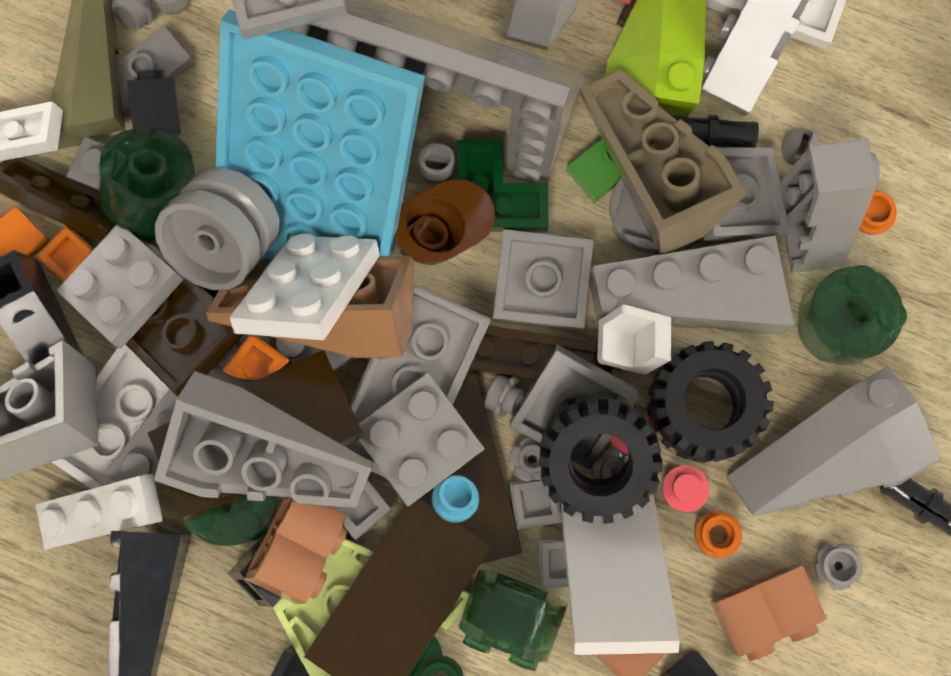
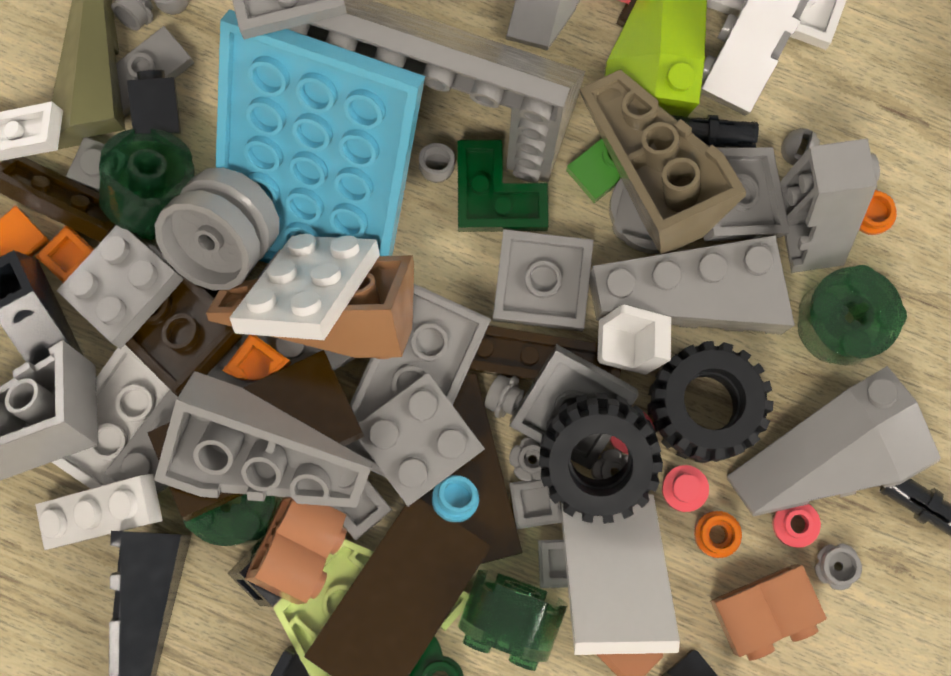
reddish brown piece [394,179,495,265] -> none
none -> coral plate [772,504,821,548]

